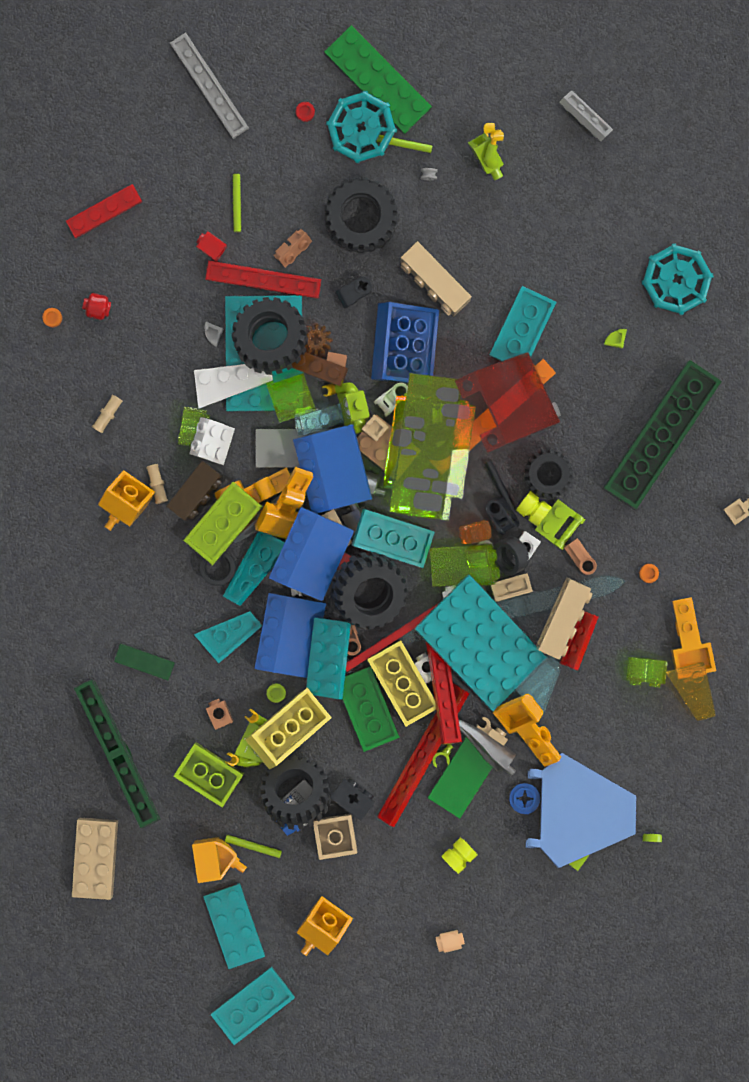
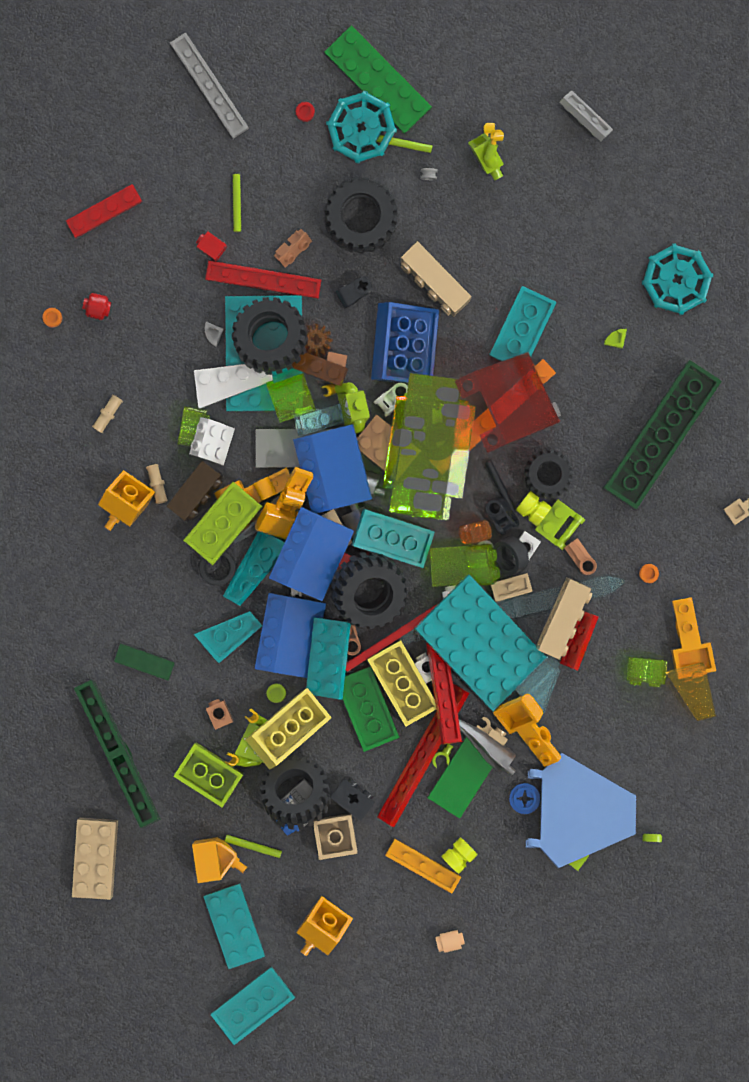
tan tile [362,415,389,442] -> none
none -> light orange tile [385,839,461,894]

